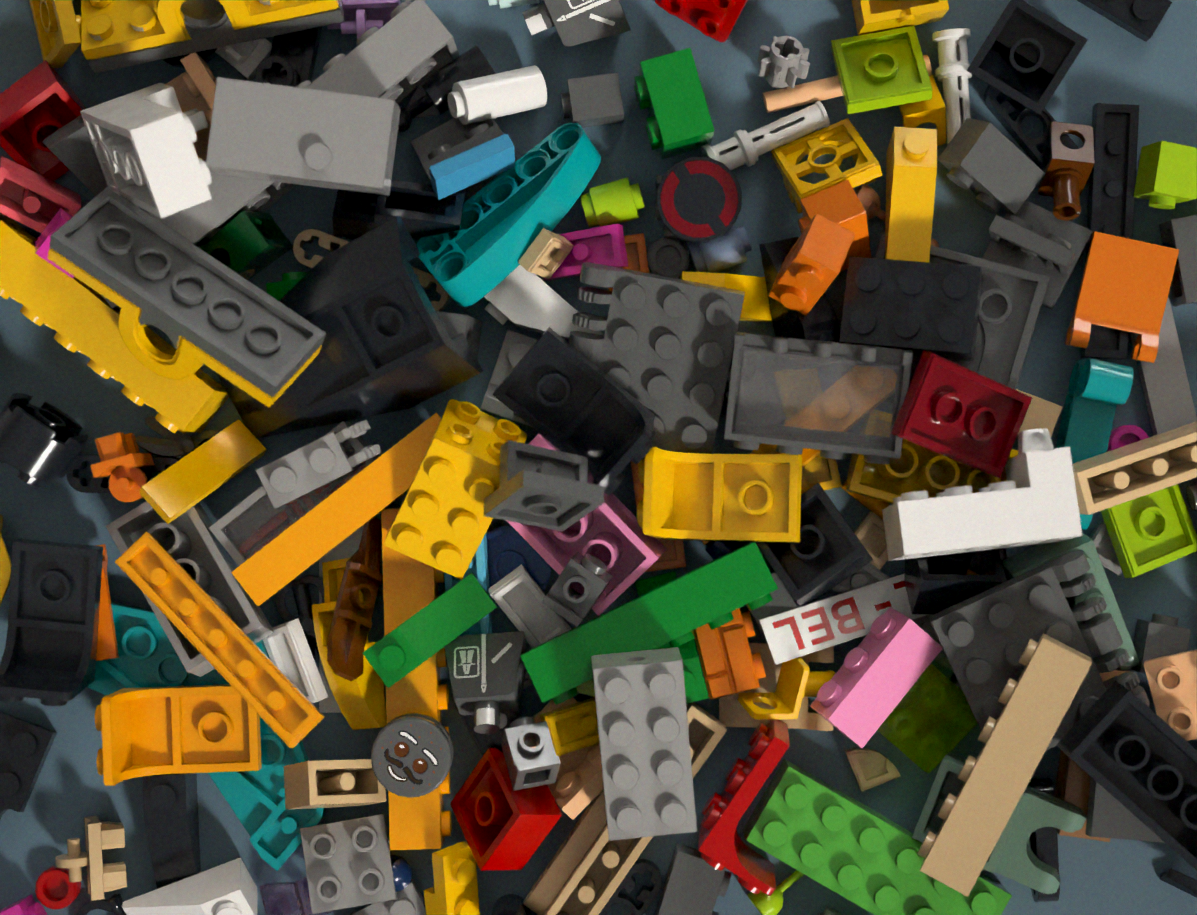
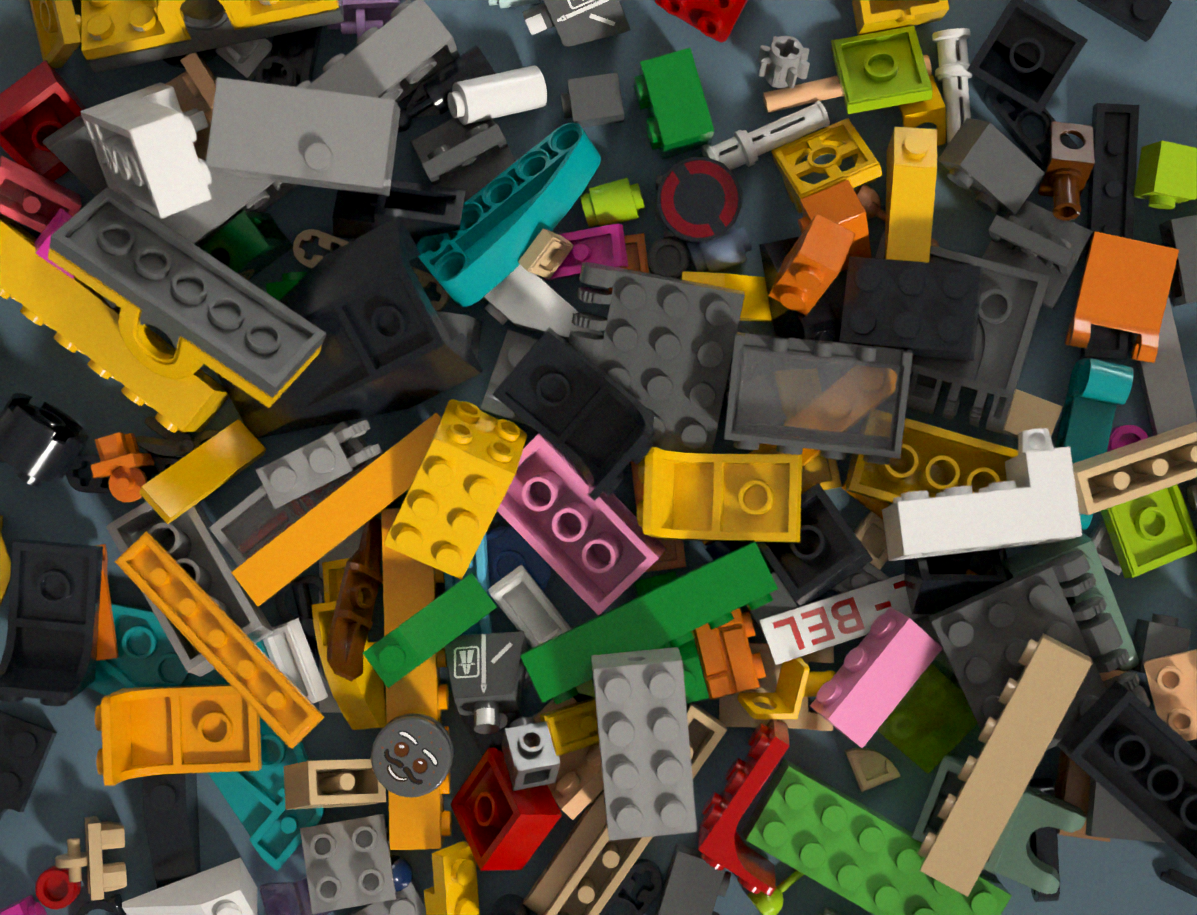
dark azure tile [429,134,515,200] -> none
dark grey bracket [483,440,604,532] -> none
dark grey brick [541,552,613,627] -> none
dark red tile [891,351,1032,478] -> none

